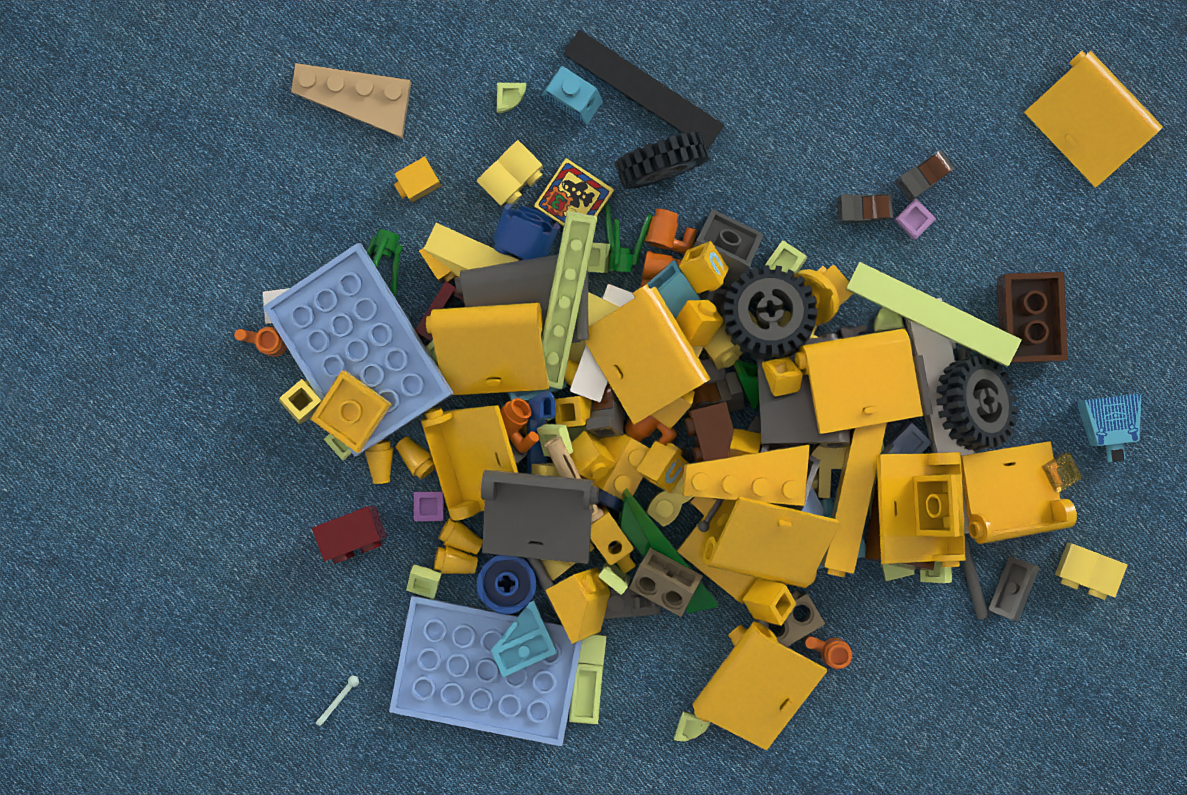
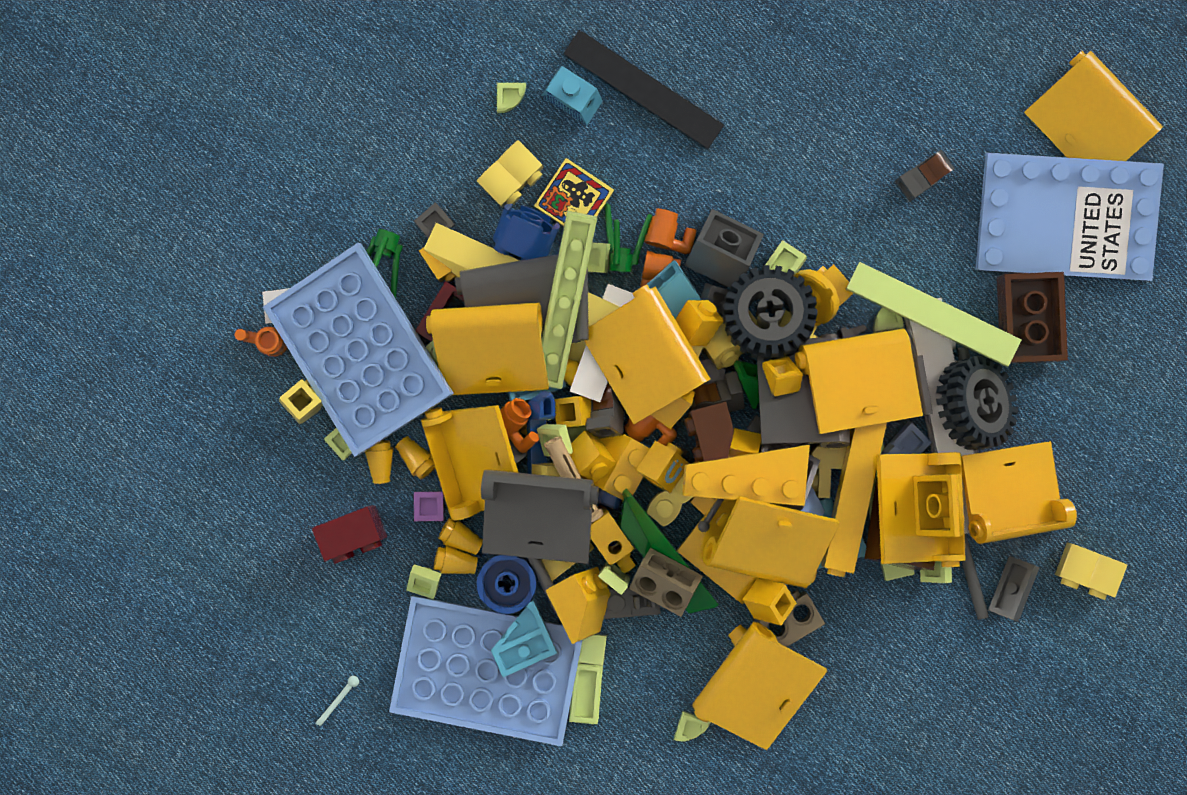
tan wing [291,63,411,139] -> none
yellow tile [310,370,392,453] -> none
yellow brick [394,156,442,203] -> none
black wheel [615,131,710,189] -> none
yellow brick [679,241,729,294] -> none
orange piece [803,635,852,669] -> none
leg [837,194,894,224] -> none
lavender tile [894,198,936,240] -> none
clear yellow tile [1042,452,1082,492] -> none
torso [1077,394,1141,462] -> none
none -> dark grey plate [414,202,456,238]
none -> light blue plate [975,153,1164,281]

